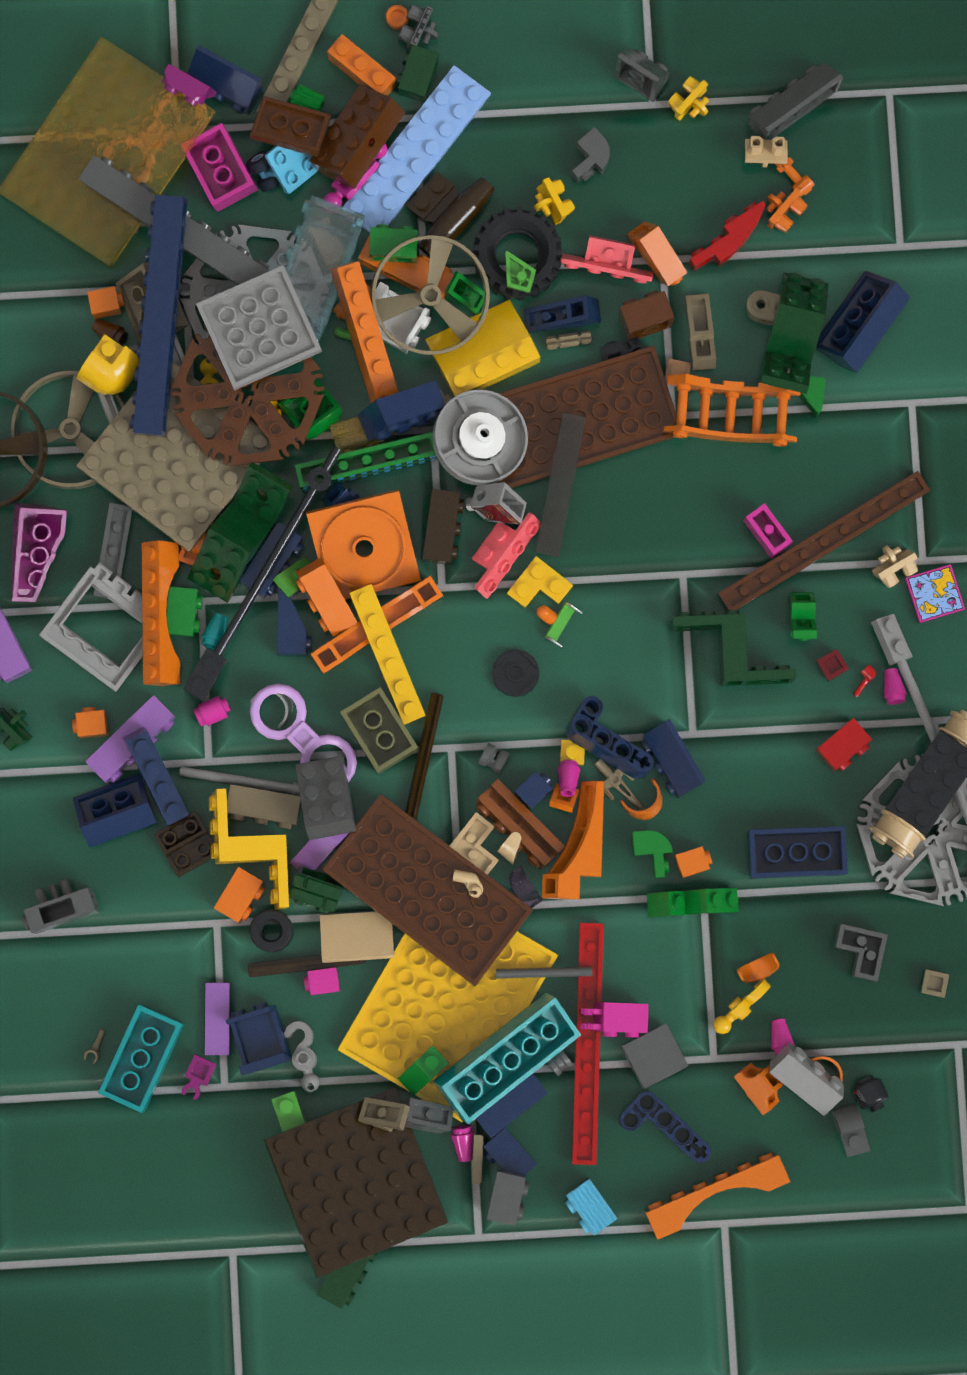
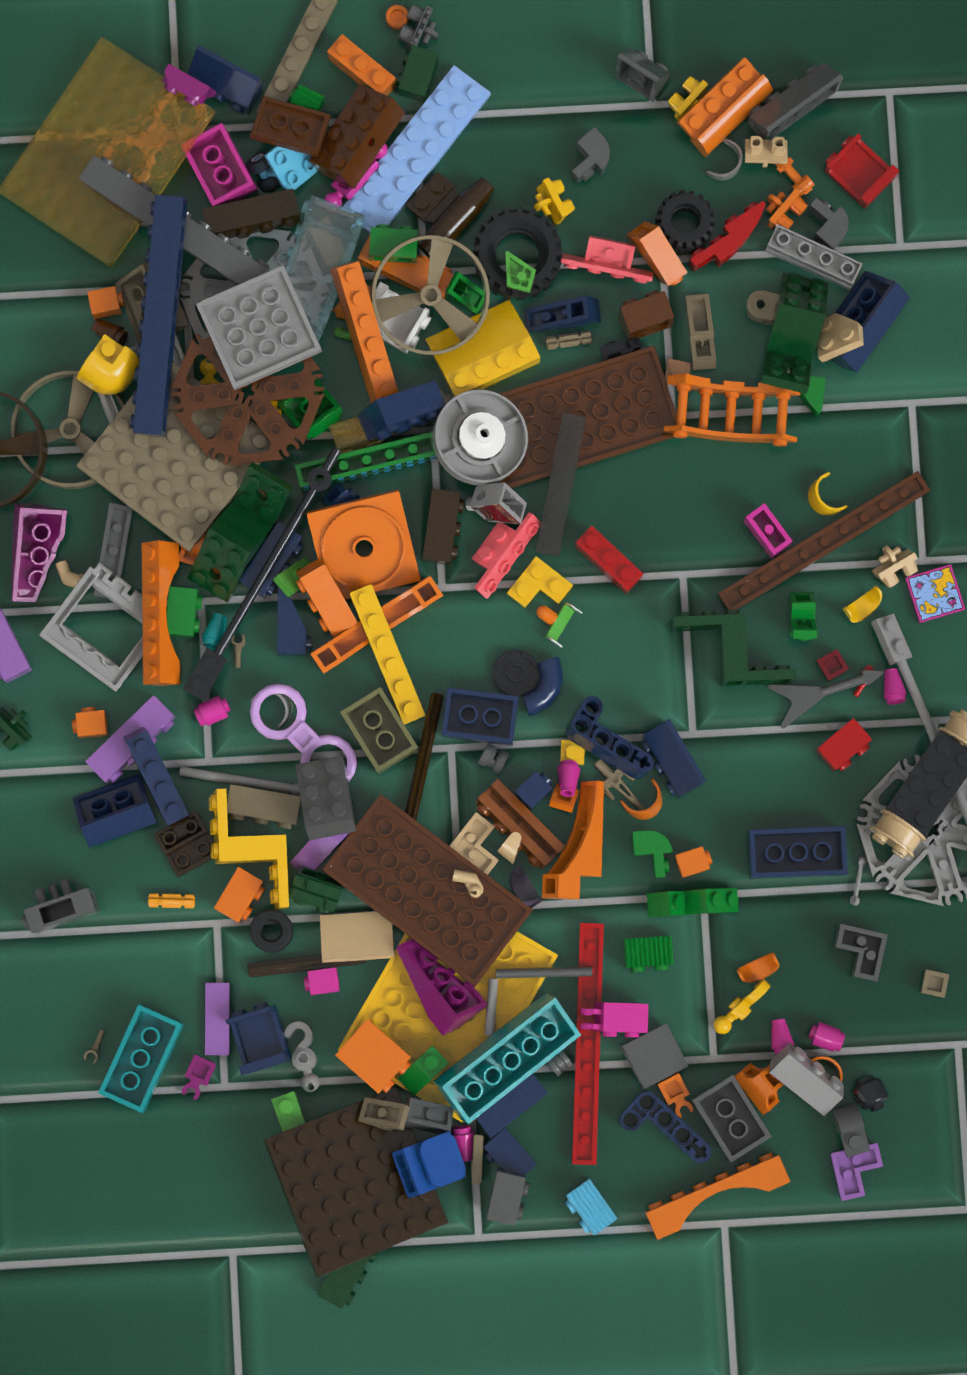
none -> tan arm [55,560,84,588]
none -> light orange axle [148,893,195,908]
none -> dark brown brick [202,189,301,239]
none -> dark tan hand [231,634,246,668]
none -> orange brick [335,1019,411,1094]
none -> blue brick [392,1131,466,1199]
none -> magenta wedge [396,939,488,1036]
none -> dark blue brick [442,688,519,746]
none -> light grey piece [485,979,498,1036]
none -> dark blue cylinder [522,657,563,717]
none -> red brick [575,526,644,594]
none -> green brick [623,936,674,973]
none -> black tyre [655,190,715,254]
none -> orange plate [657,1072,693,1118]
none -> orange brick [677,57,773,157]
none -> dark grey brick [690,1074,772,1162]
none -> light grey helmet [705,138,743,181]
none -> light grey brick [765,224,863,291]
none -> dark grey piece [768,670,883,729]
none -> dark grey brick [808,198,849,251]
none -> yellow helmet [808,472,848,516]
none -> dark pink brick [808,1022,846,1052]
none -> tan plate [817,313,864,362]
none -> red panel [824,133,899,209]
none -> medium lavender plate [830,1142,883,1201]
none -> yellow helmet [842,586,882,623]
none -> light grey hinge [850,856,867,906]

